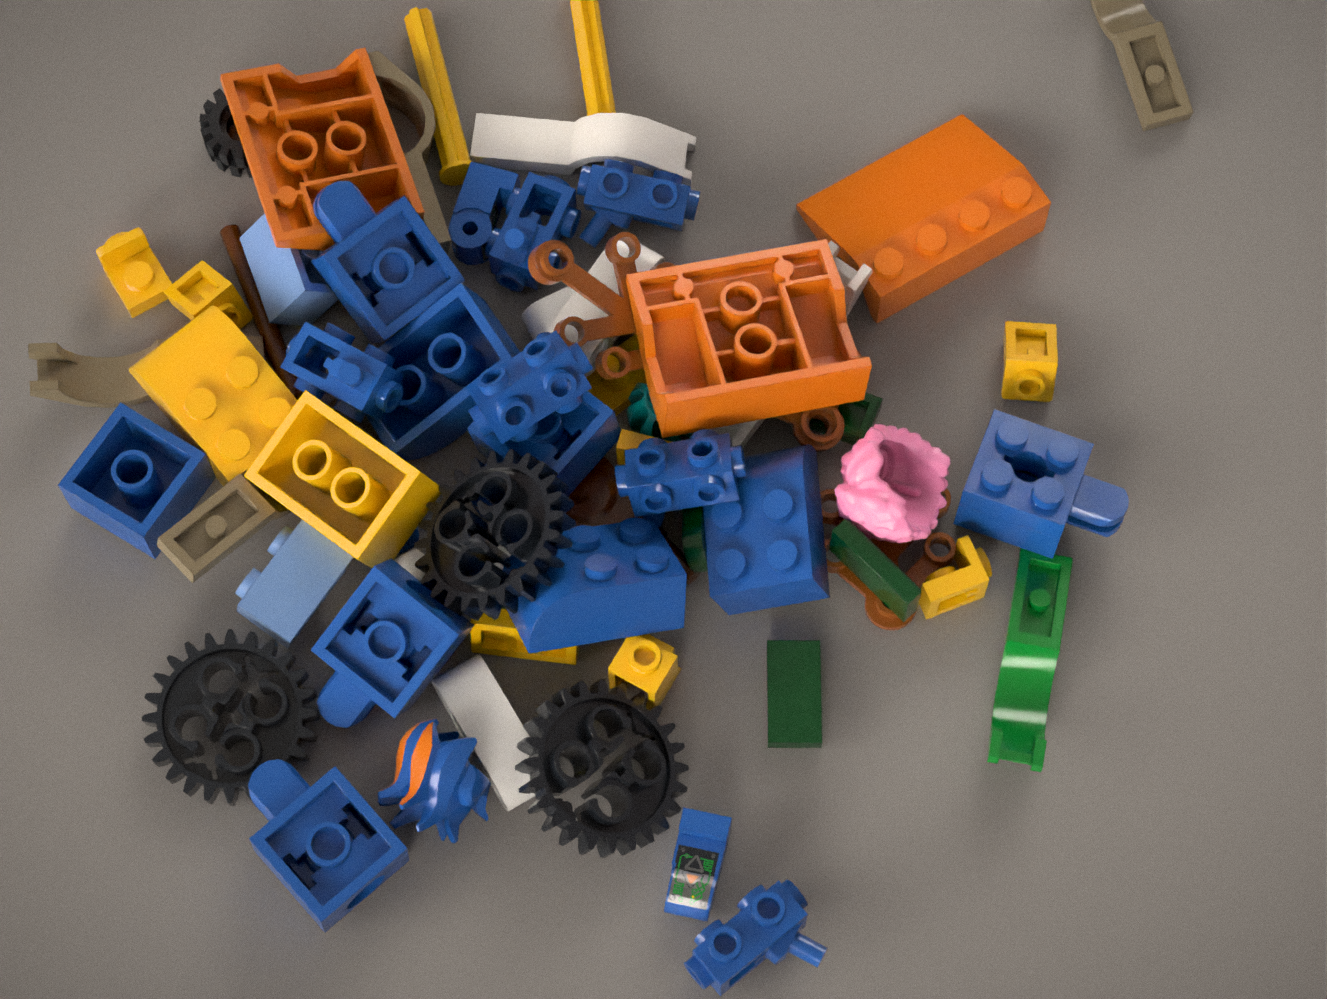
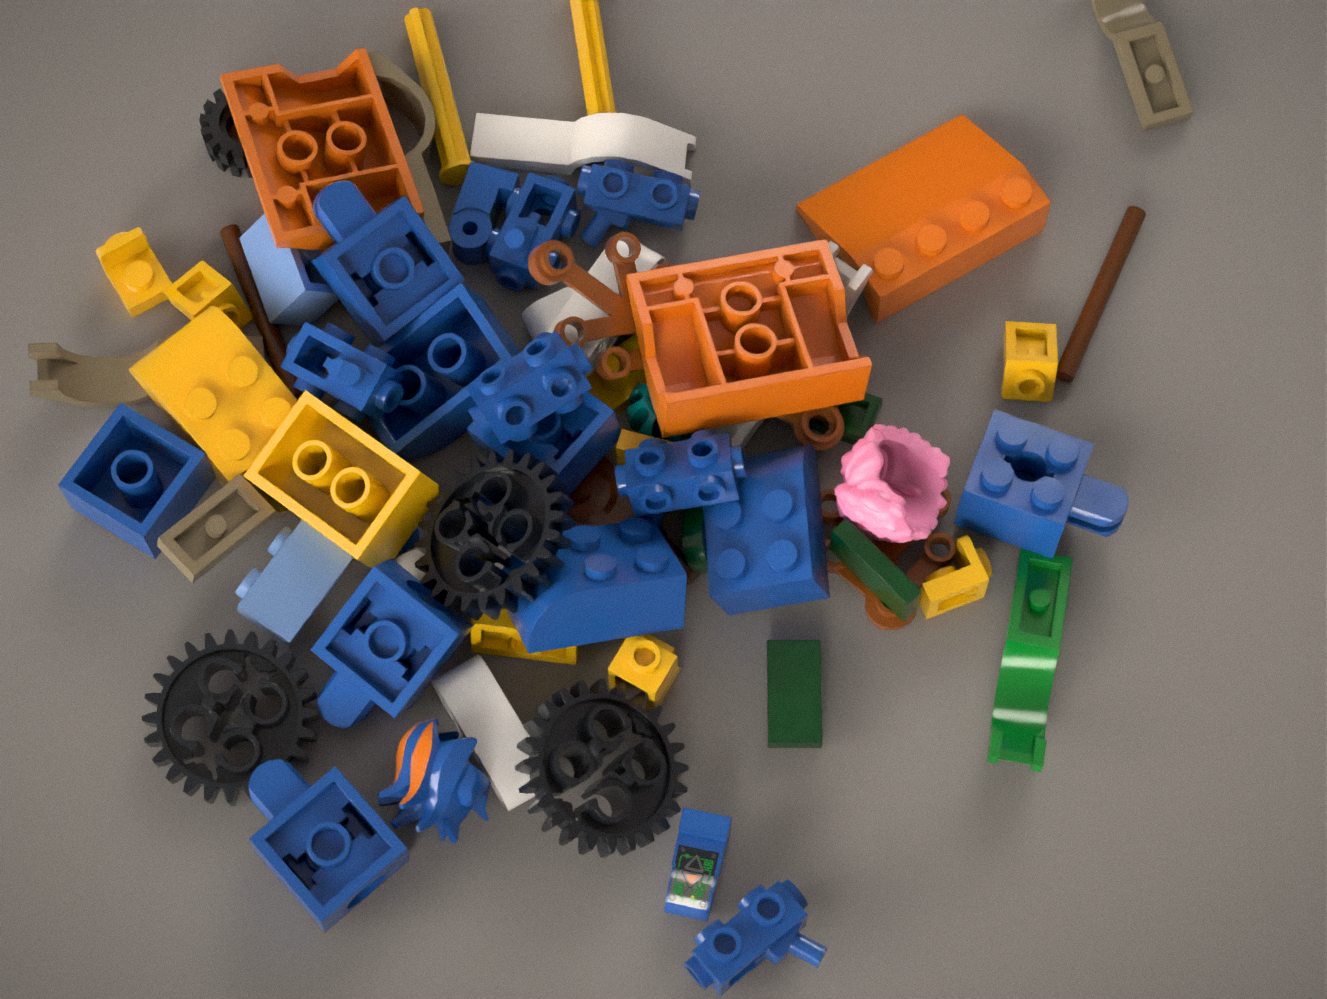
none -> reddish brown bar [1056,206,1146,383]

